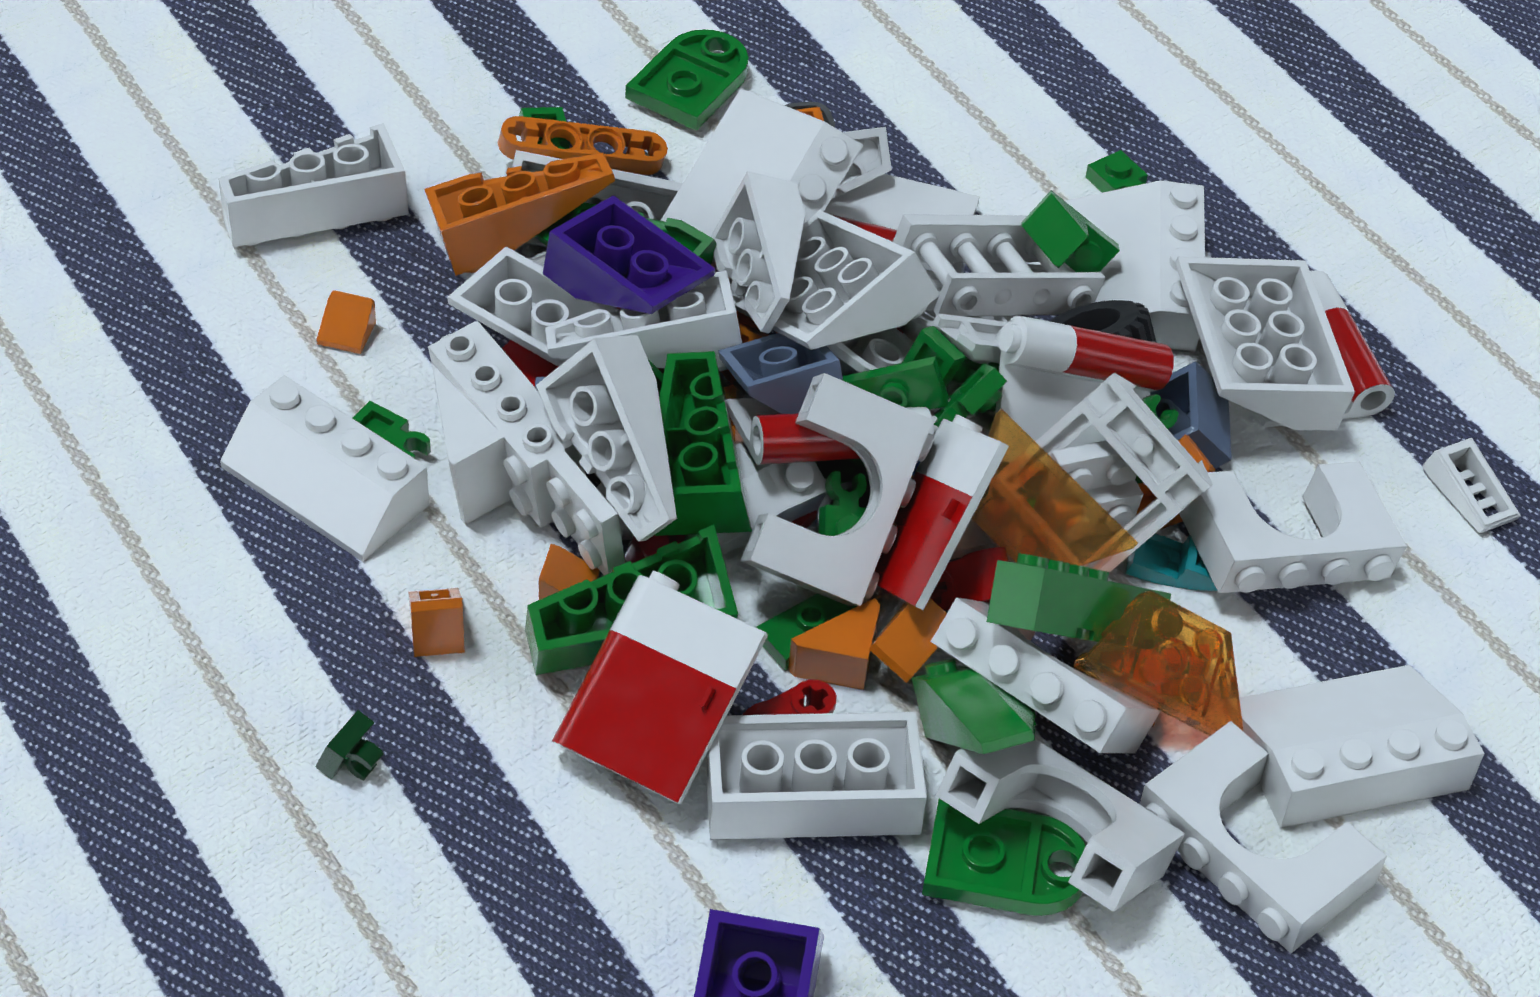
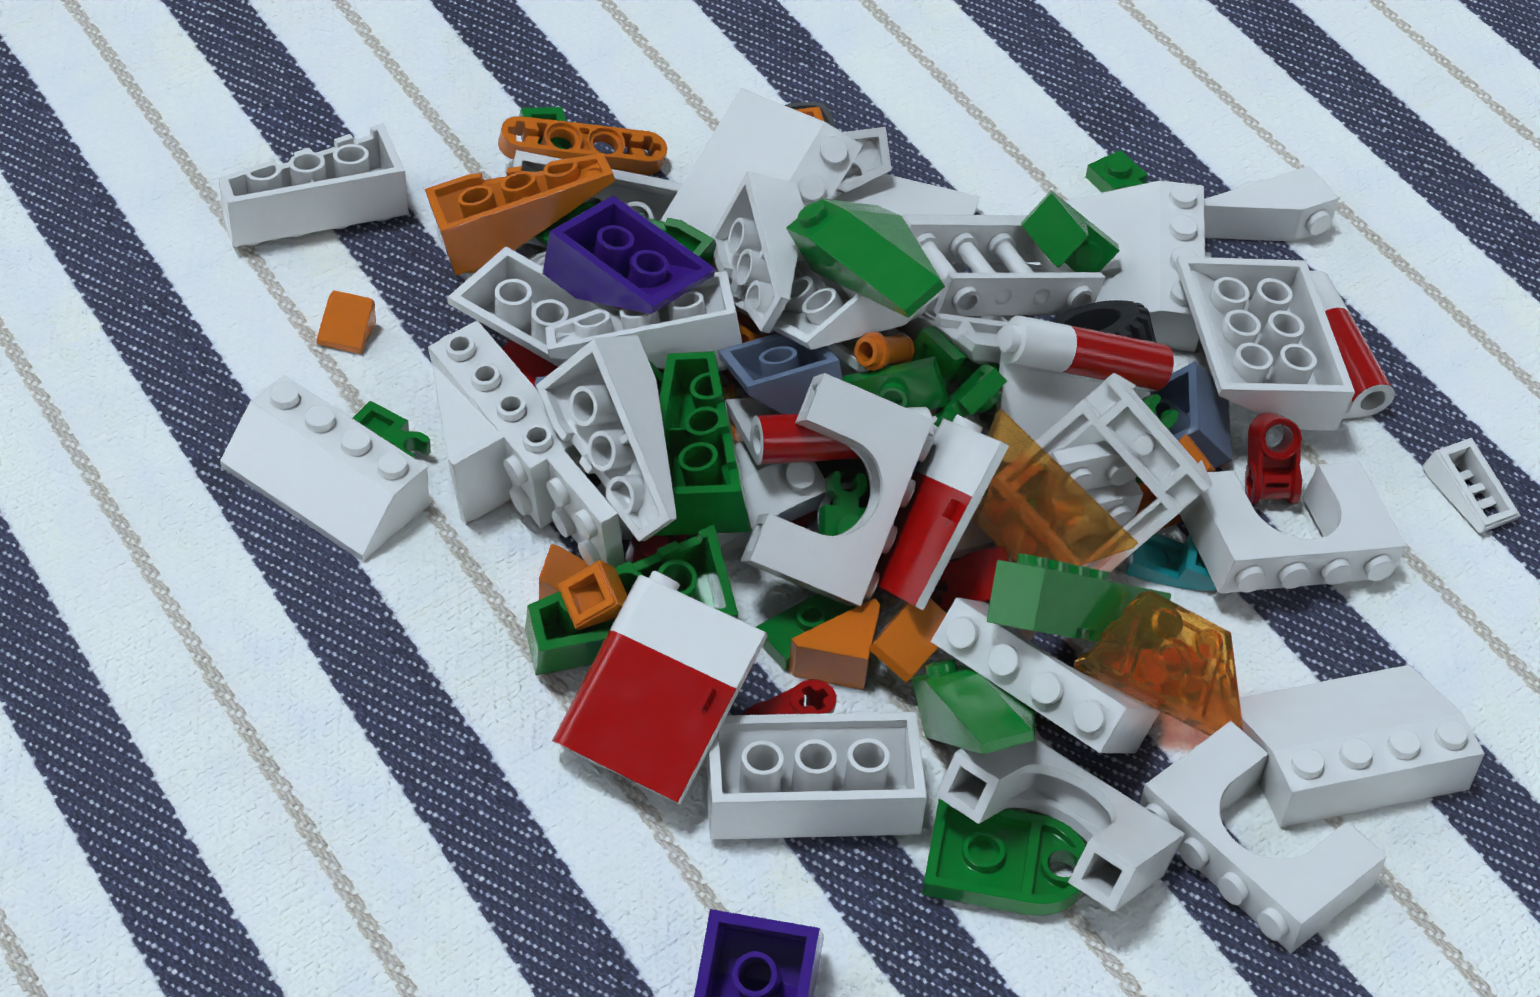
dark green tile [315,710,384,781] -> none
orange slope [408,588,465,657] -> none
green plate [625,29,748,131] -> none
none -> orange slope [557,560,627,630]
none -> green wedge [786,198,945,318]
none -> orange pin [854,332,915,371]
none -> white slope [1204,166,1339,242]
none -> red piece [1244,412,1302,504]

